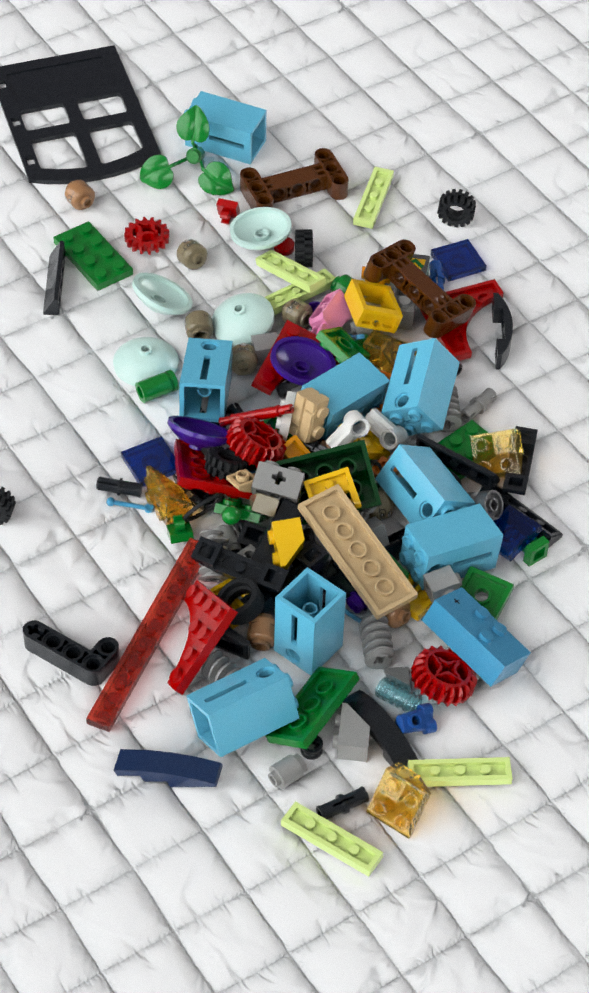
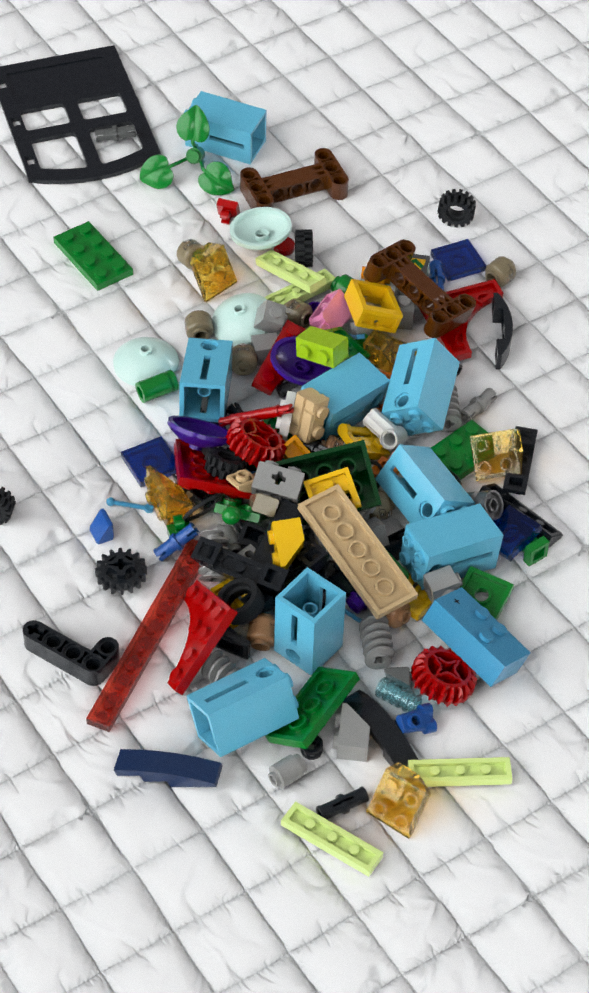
black slope [43,241,66,315] -> none
medium nougat head [65,180,95,210] -> none
black axle [96,476,143,498] -> none
red gear [124,217,169,255] -> none
light aqua dish [132,273,193,315] -> none
white piece [325,410,370,448] -> none
yellowish green plate [353,167,394,229] -> none
black slope [416,433,500,490] -> none
none -> blue slope [90,508,114,544]
none -> dark grey pin [95,124,136,142]
none -> black gear [95,548,147,595]
none -> blue pin [153,522,200,562]
none -> clear yellow slope [190,242,237,302]
none -> light grey brick [254,300,288,333]
none -> lime brick [296,326,349,368]
none -> dark tan head [485,256,516,287]

